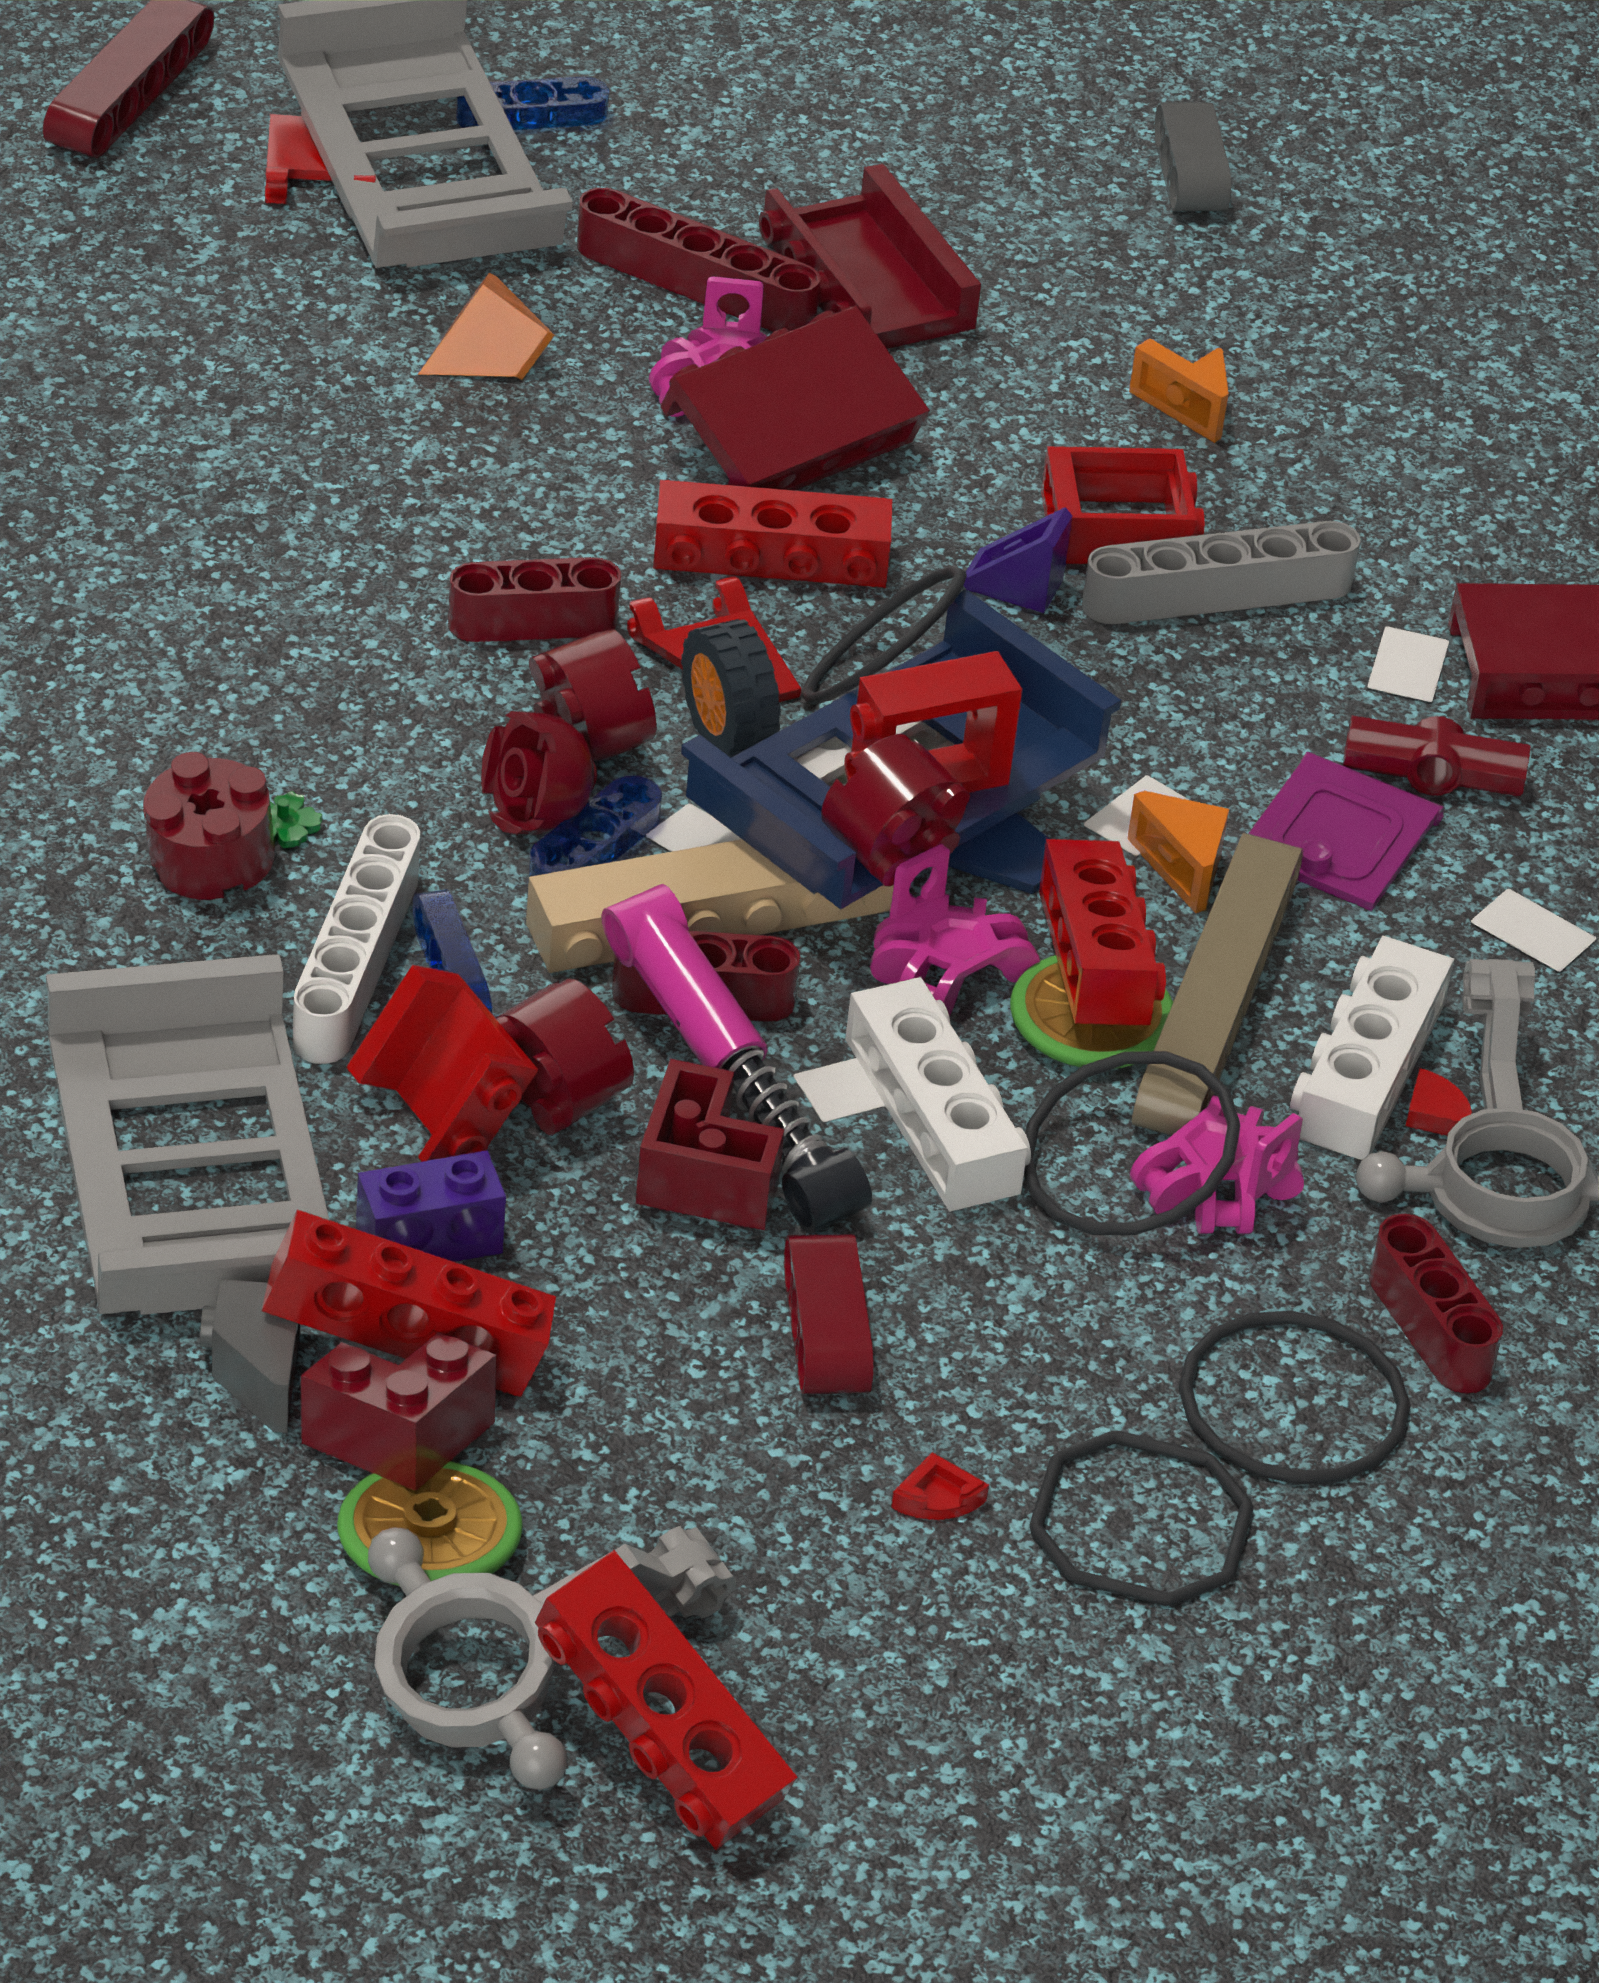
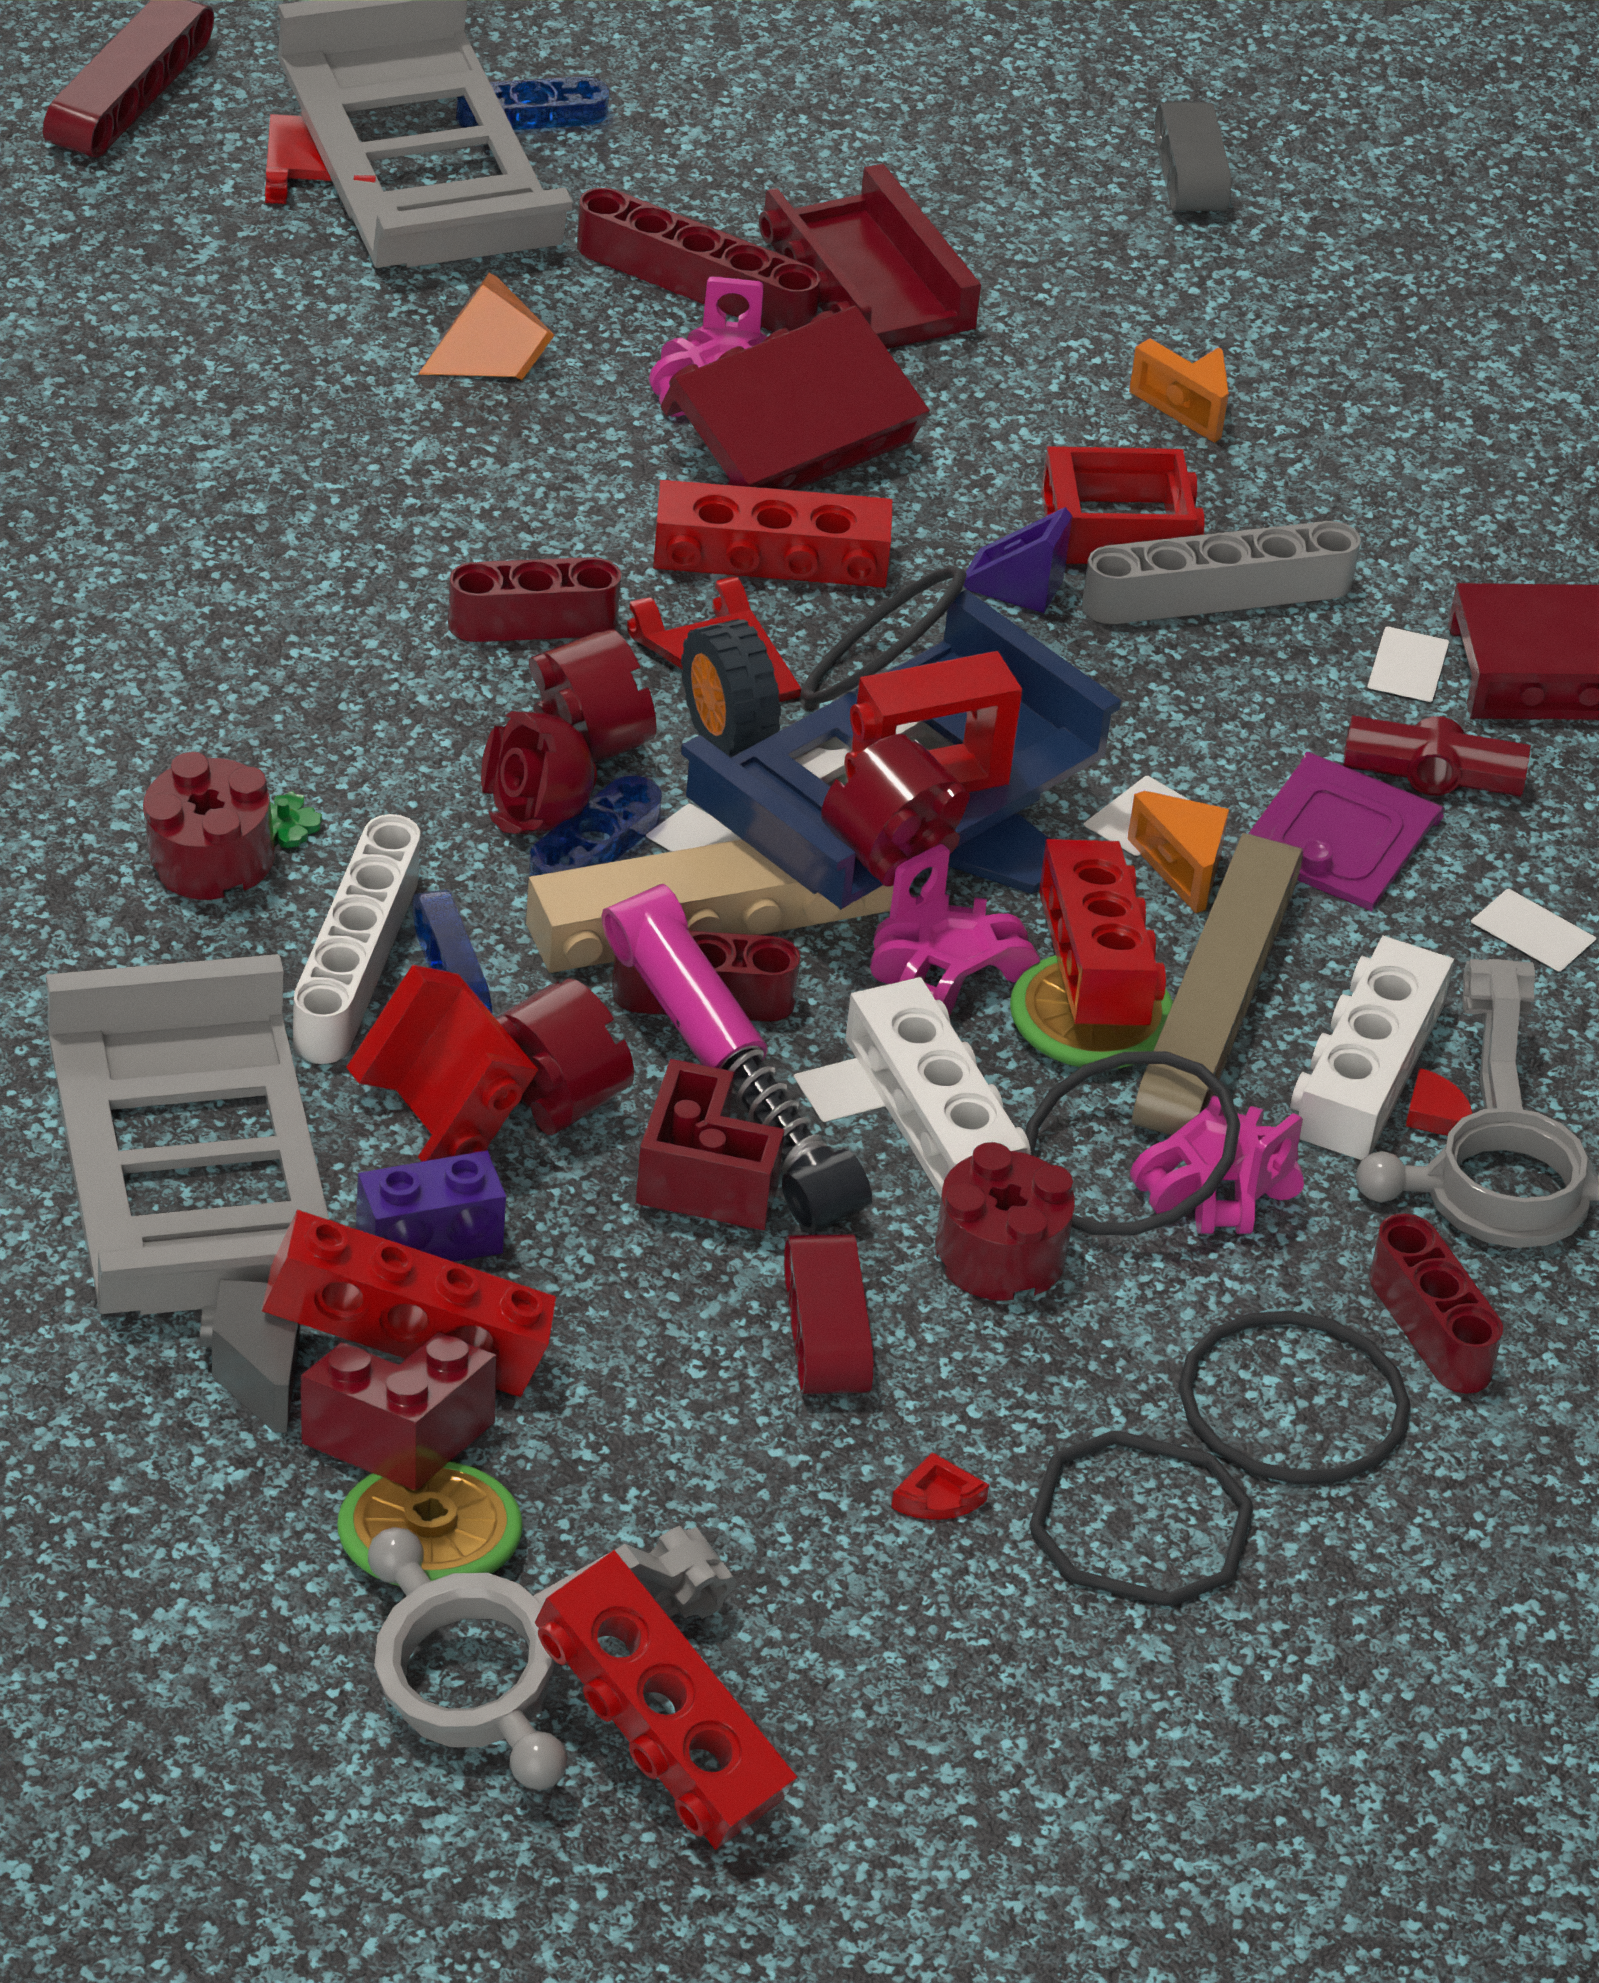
none -> dark red brick [934,1142,1075,1301]

